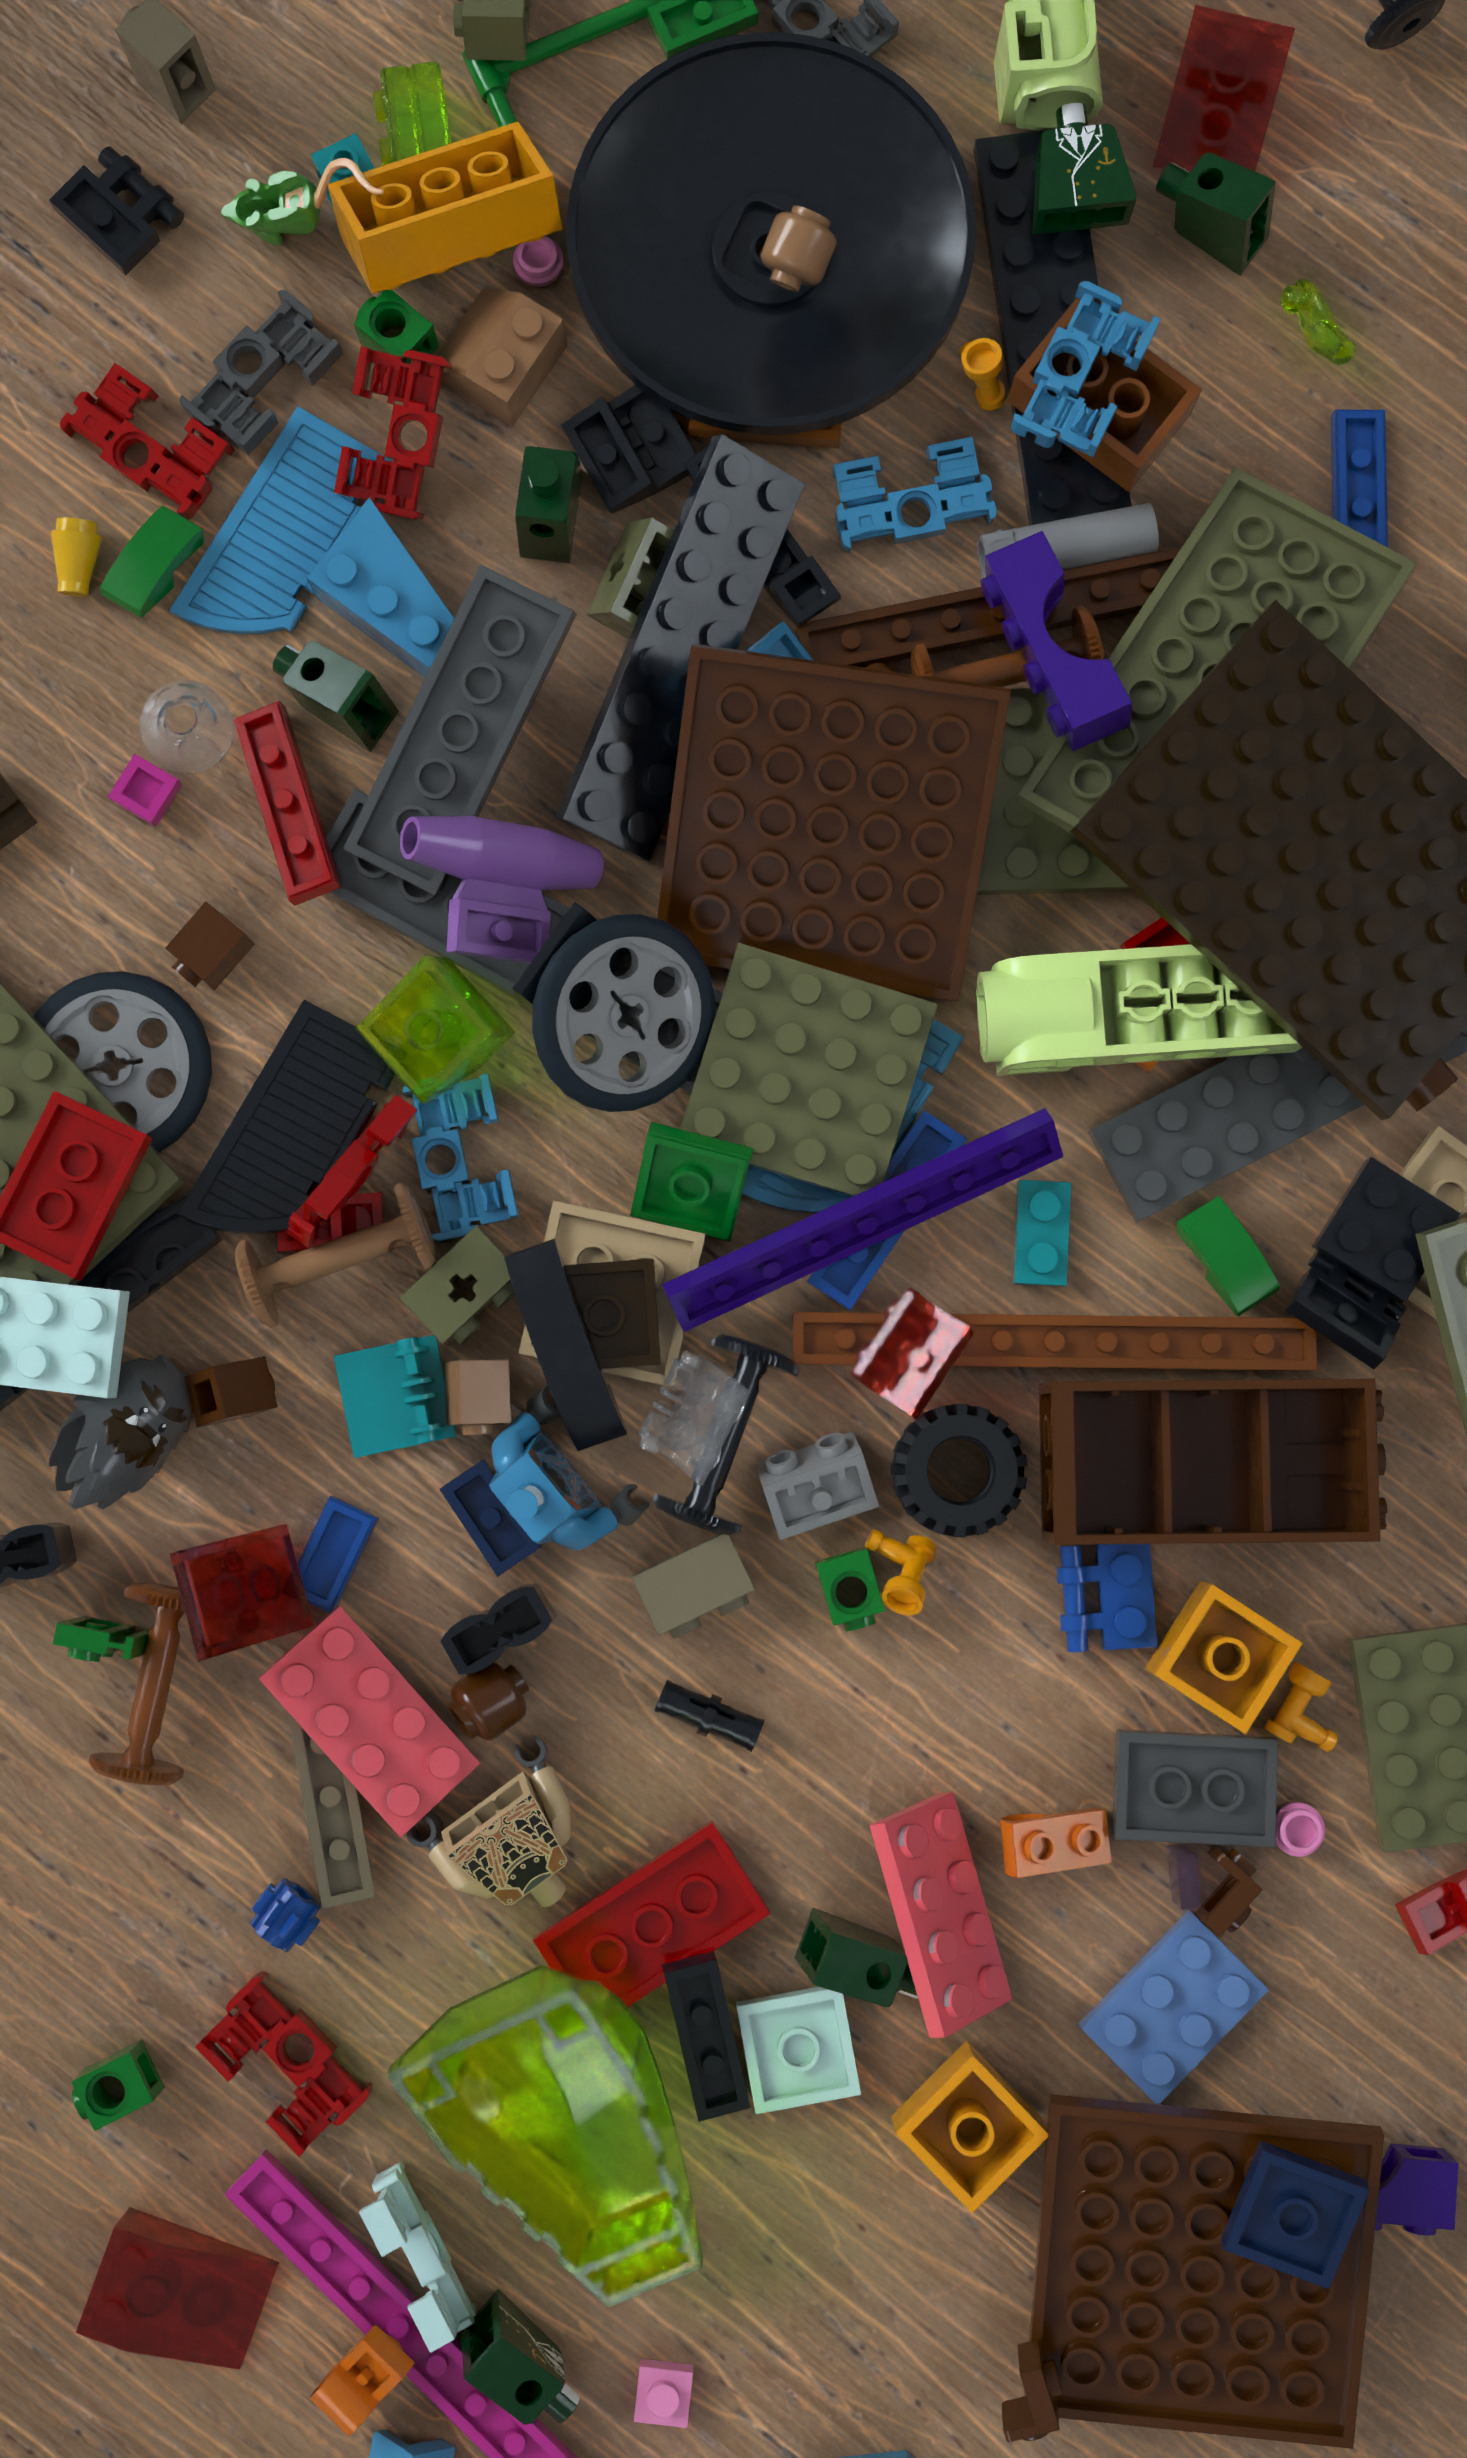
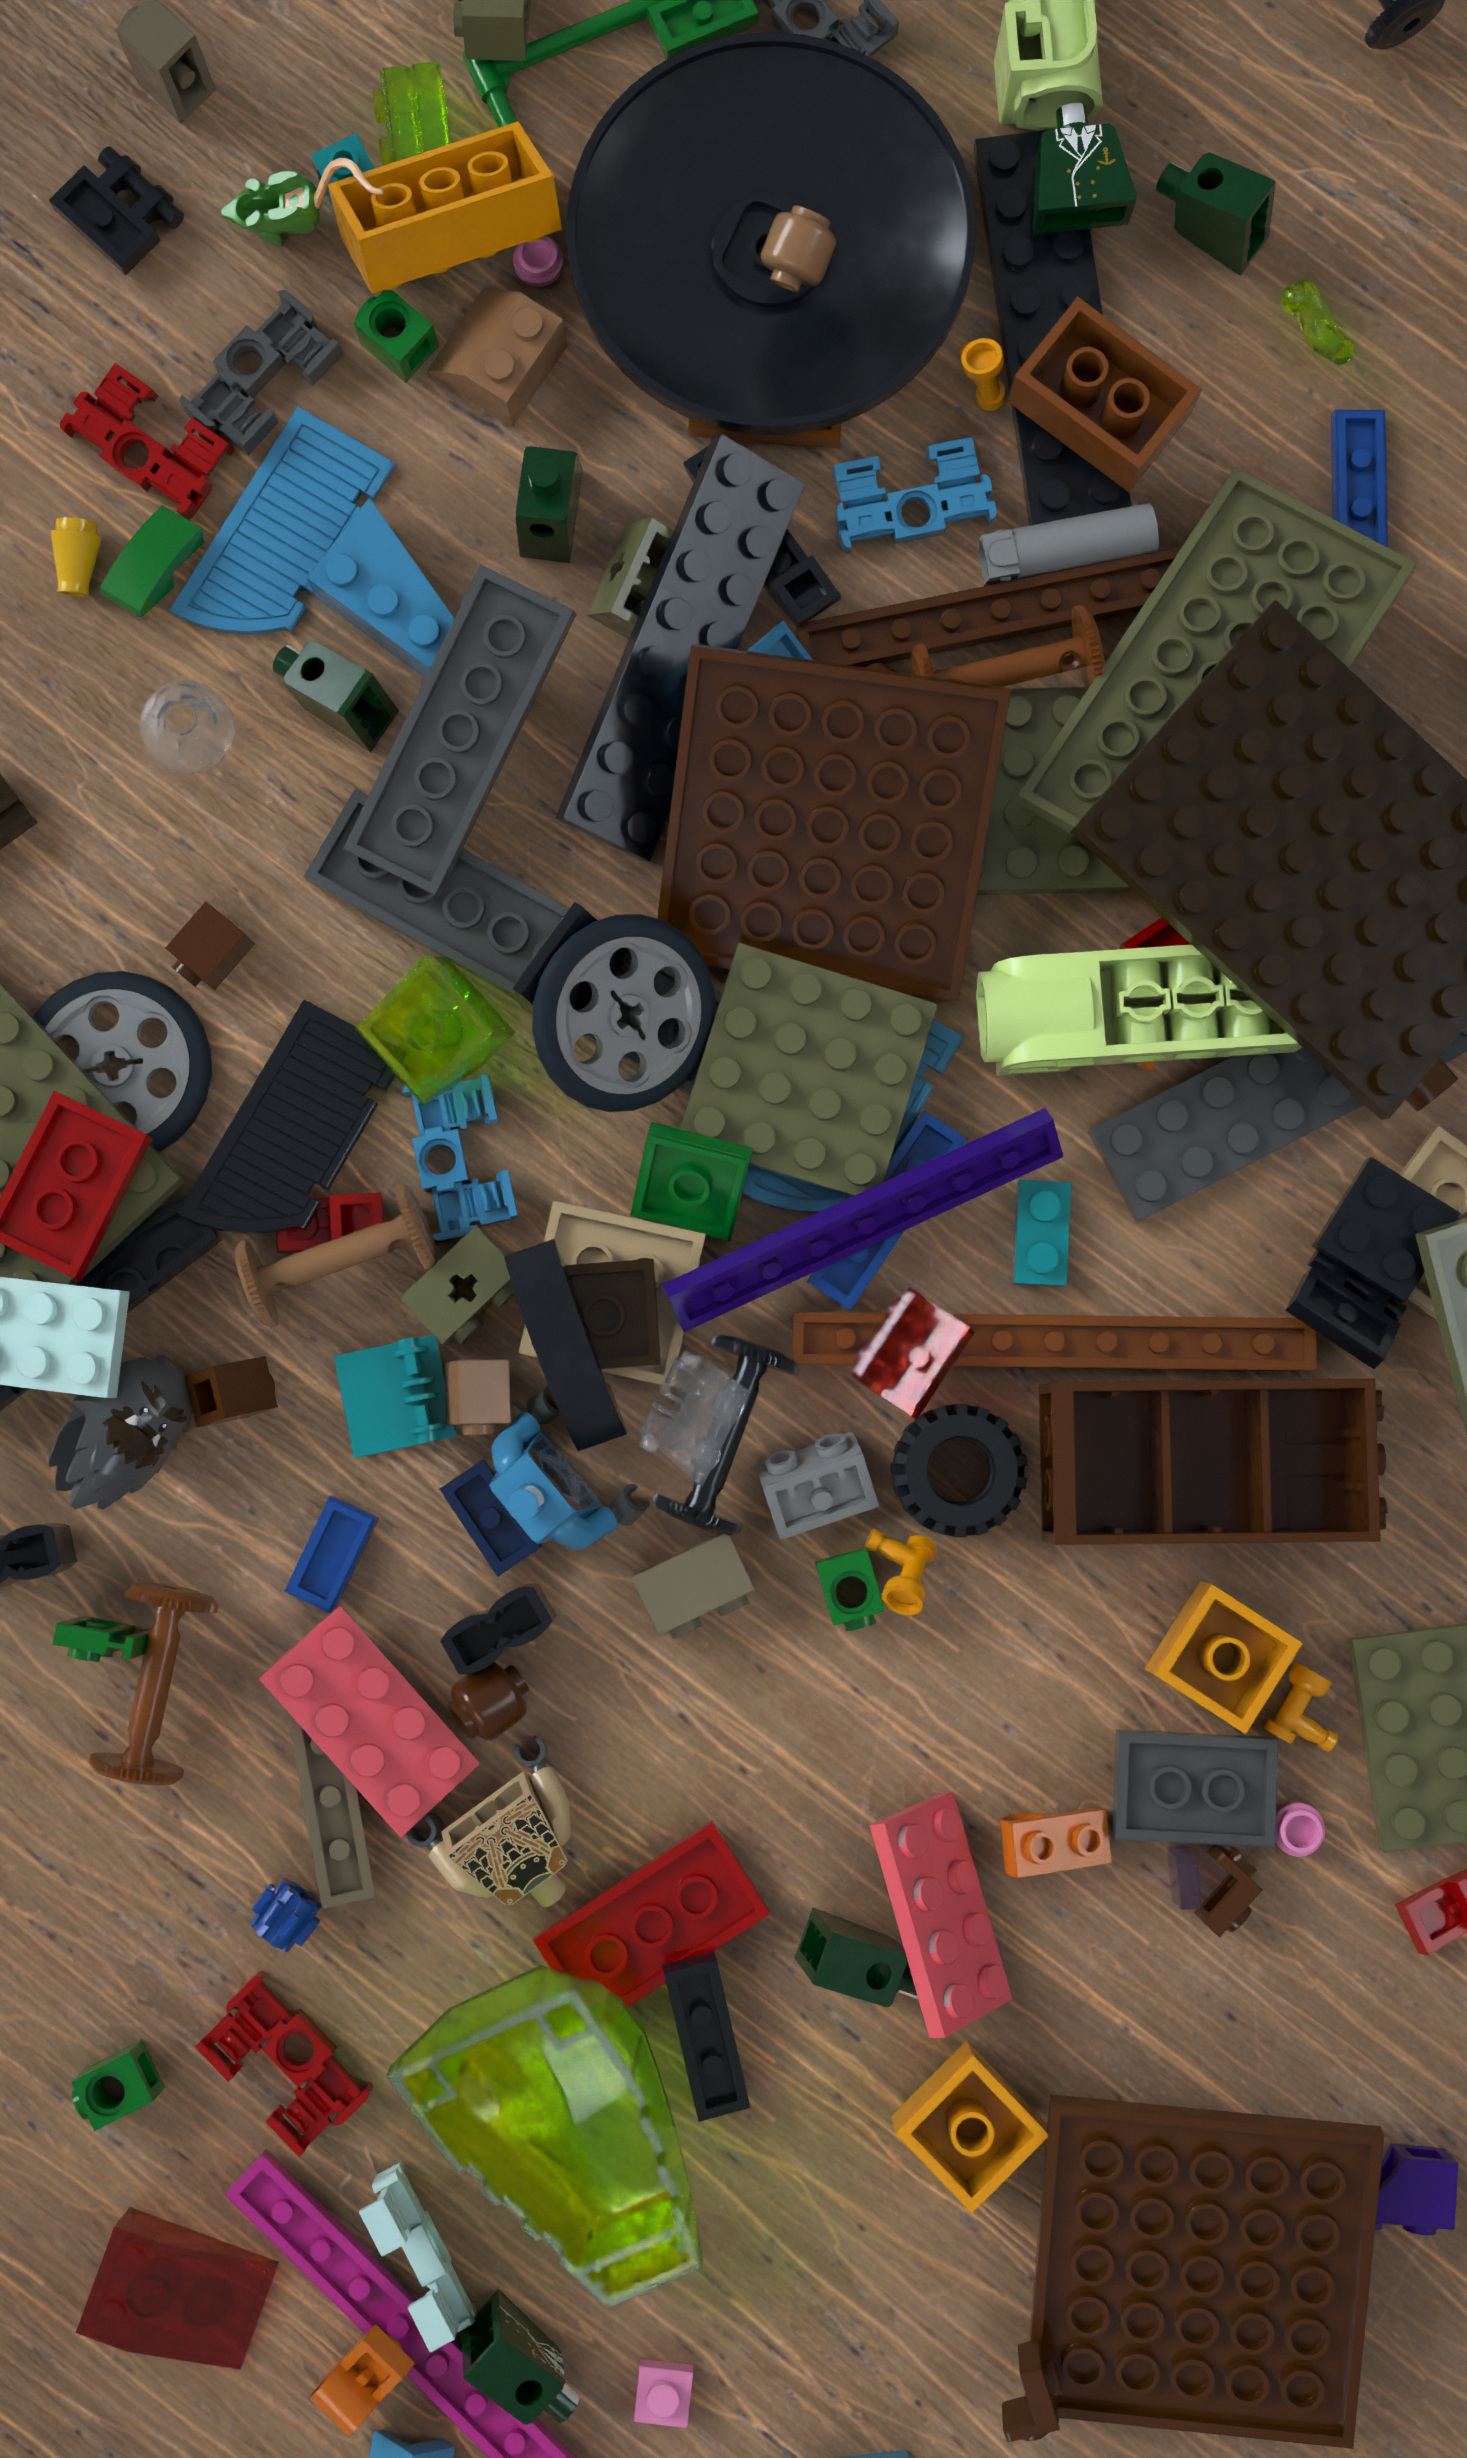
dark pink plate [107,753,183,827] -> none
clear red slope [170,1524,314,1662] -> none
red tile [233,700,342,906] -> none
red piece [287,1095,417,1248] -> none
red piece [334,346,452,520] -> none
medium lavender plate [400,816,604,964] -> none
black slope [561,385,697,513] -> none
black pin [654,1679,764,1752] -> none
light aqua plate [736,1987,861,2114] -> none
dark purple arch [980,531,1132,752] -> none
dark azure piece [1011,281,1161,457] -> none
blue plate [1056,1544,1158,1652] -> none
medium blue plate [1079,1910,1269,2105] -> none
clear red slope [1153,5,1295,172] -> none
green slope [1175,1196,1280,1317] -> none
dark blue plate [1221,2141,1369,2289] -> none

